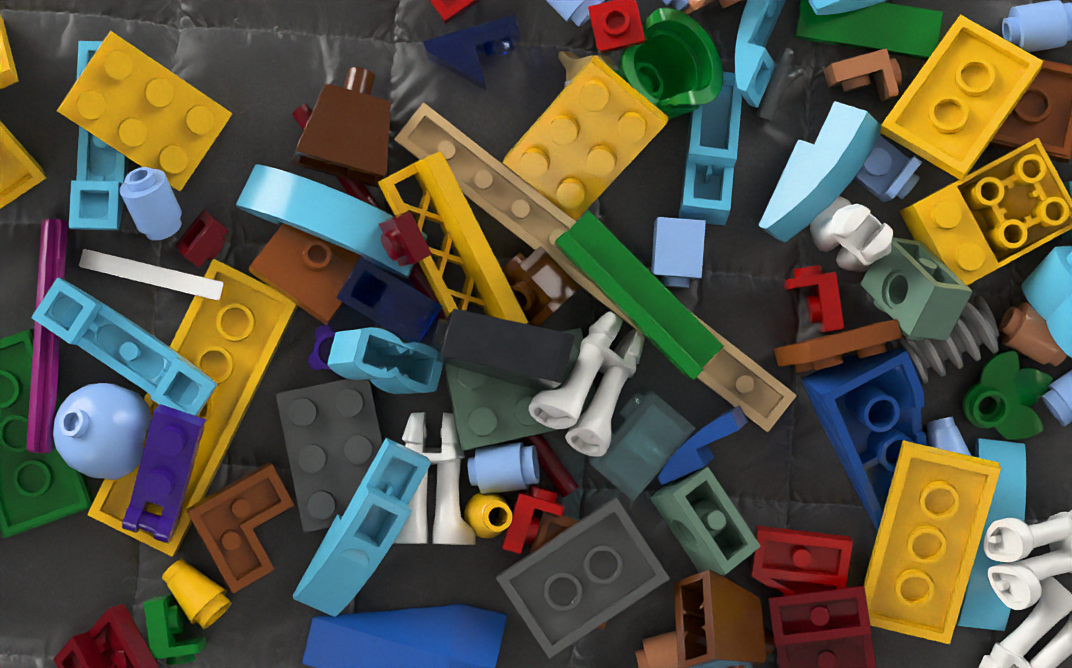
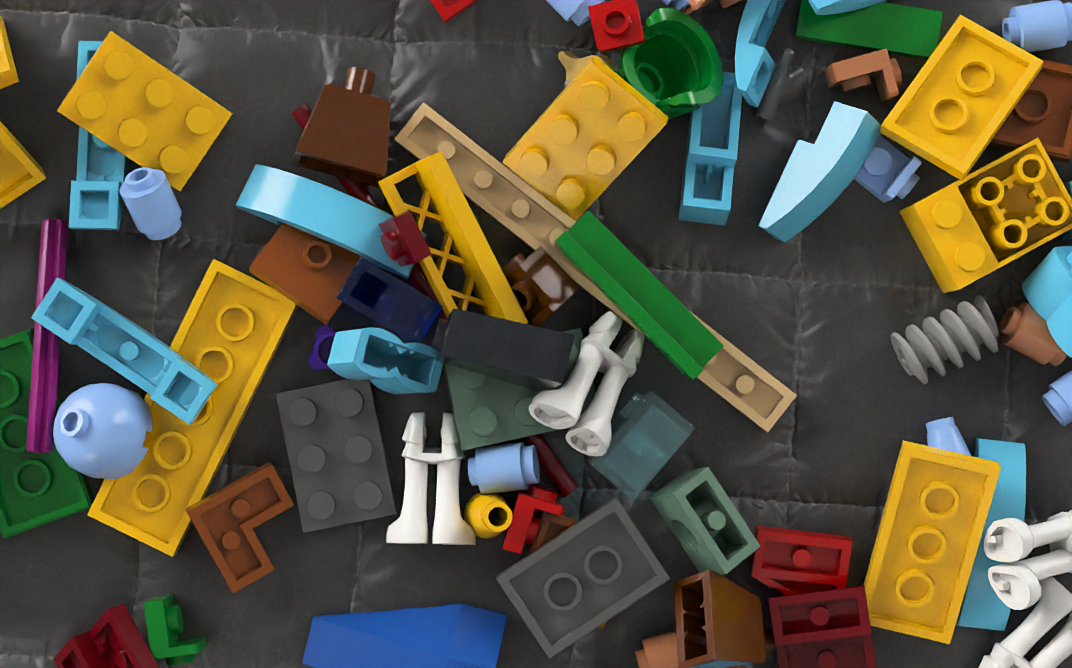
white sticker [79,249,223,300] -> none
dark purple plate [122,404,206,544] -> none
yellow cone [162,558,232,629] -> none
dark red plate [175,209,229,268] -> none
medium azure slope [292,438,431,617] -> none
clear blue slope [423,14,521,90] -> none
light blue brick [651,217,706,288] -> none
blue slope [658,405,748,485] -> none
dark orange plate [773,319,902,373] -> none
red bracket [783,265,845,332] -> none
blue wedge [801,348,927,533] -> none
white piece [810,196,893,272] -> none
sand green brick [860,237,973,341] -> none
green plate [962,350,1053,440] -> none

